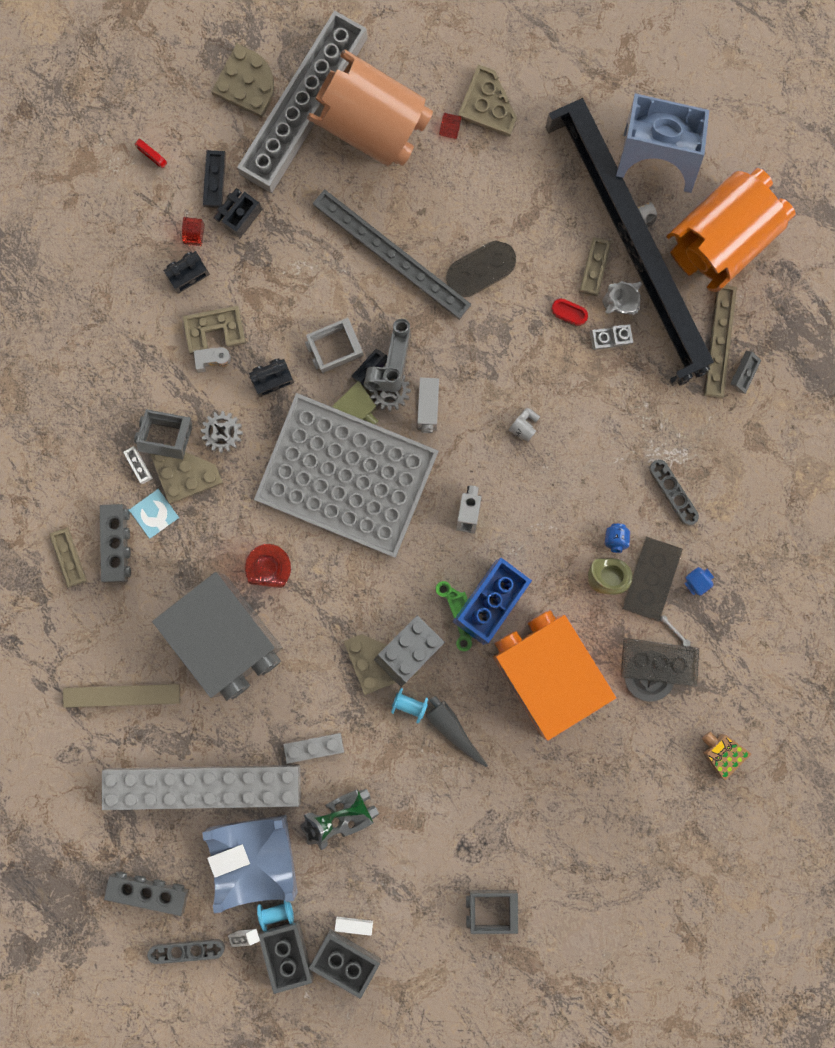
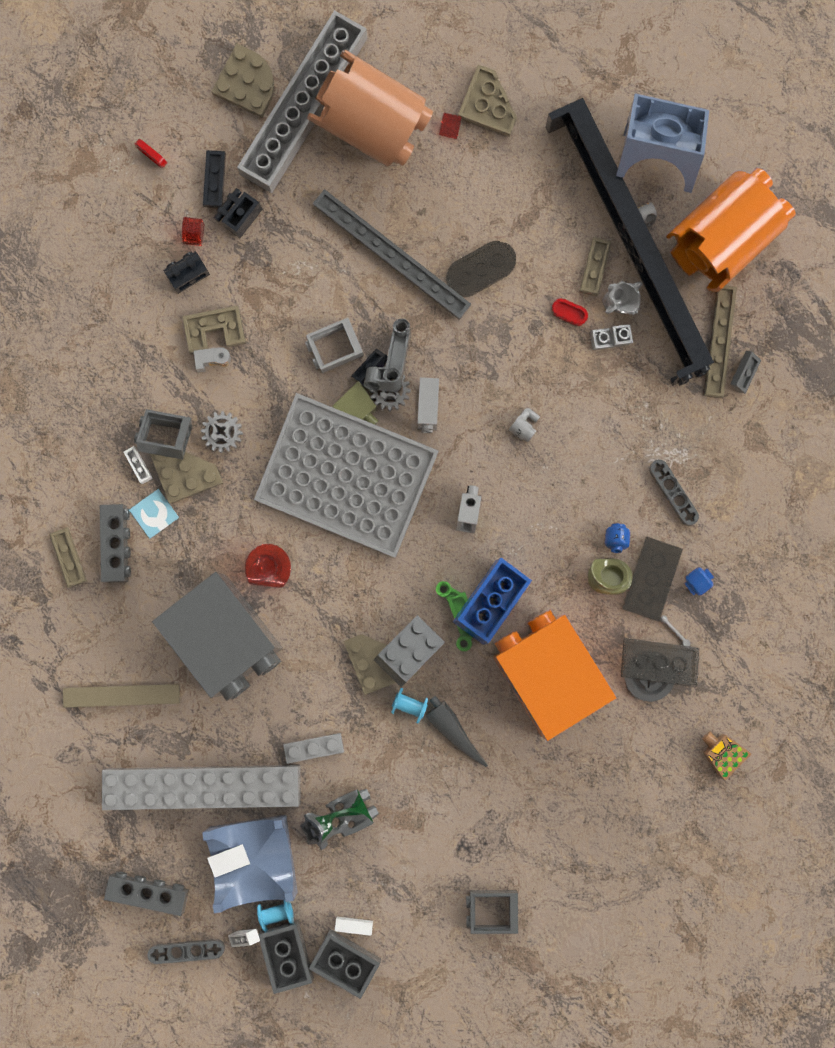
black brick [249,358,294,397] -> none

